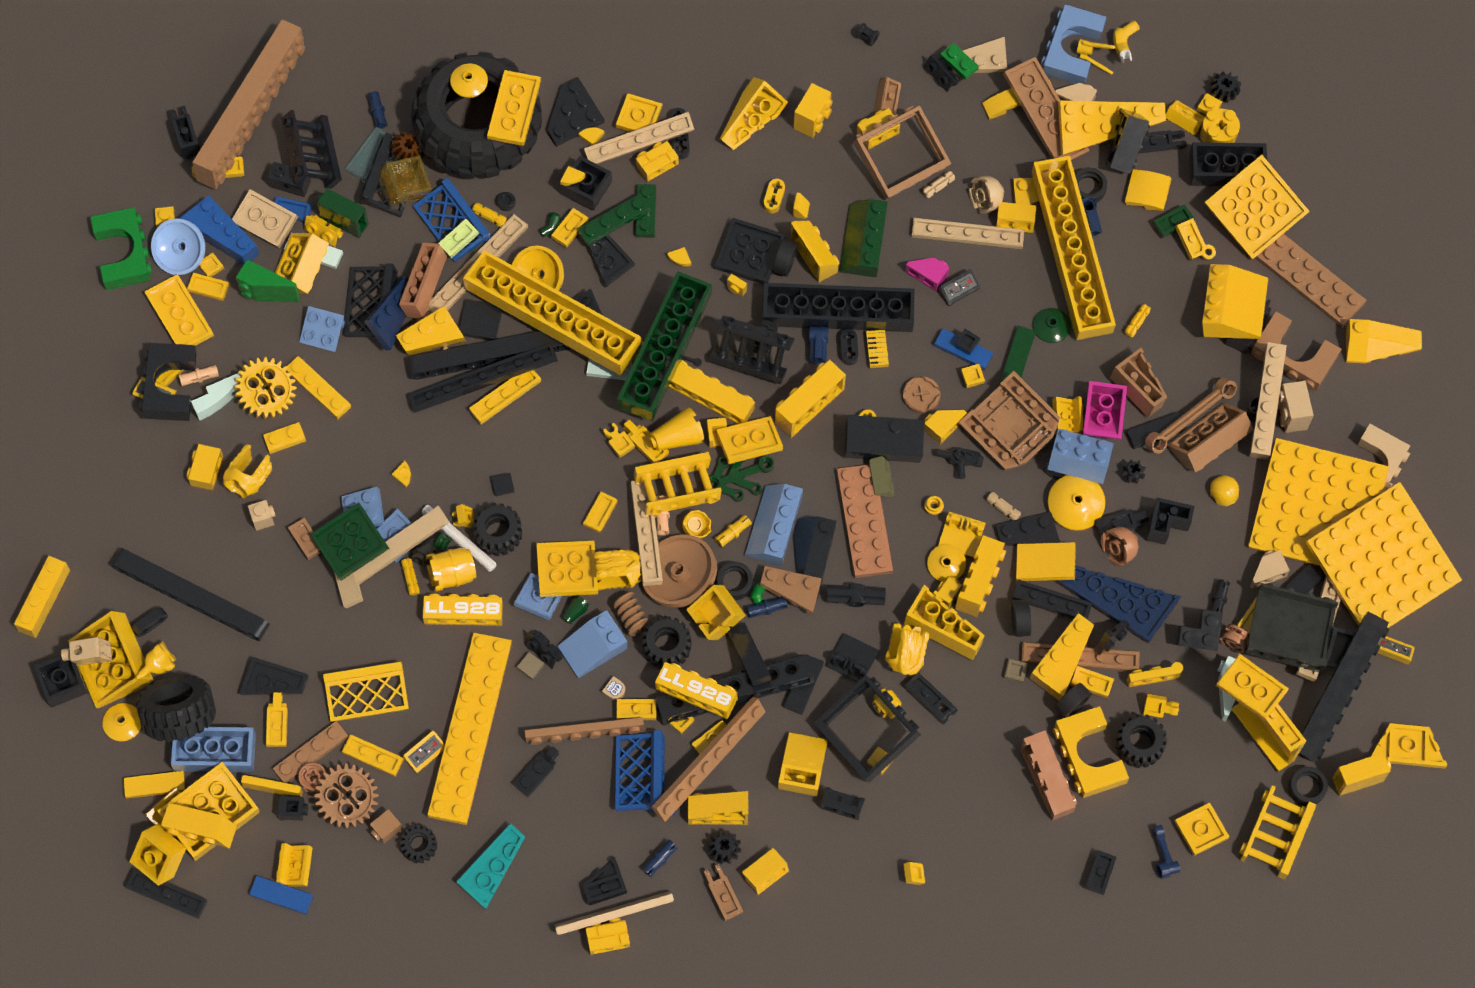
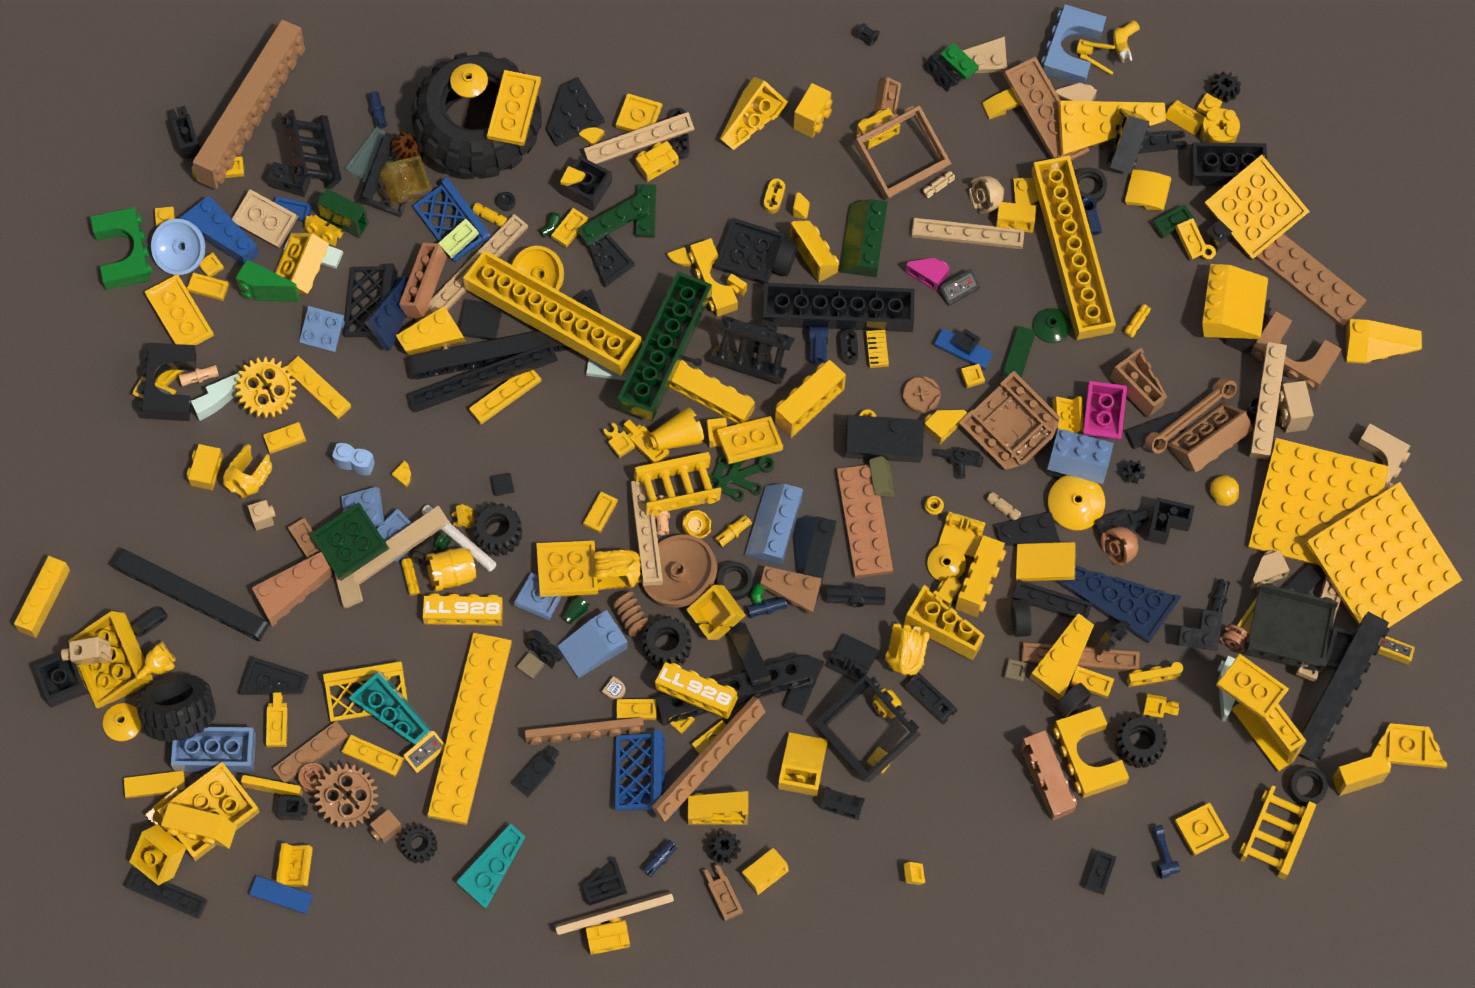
none -> nougat wedge [252,552,333,627]
none -> light blue brick [332,443,375,476]
none -> teal wedge [349,672,433,744]
none -> yellow arch [688,238,738,317]
none -> black brick [1203,219,1233,252]

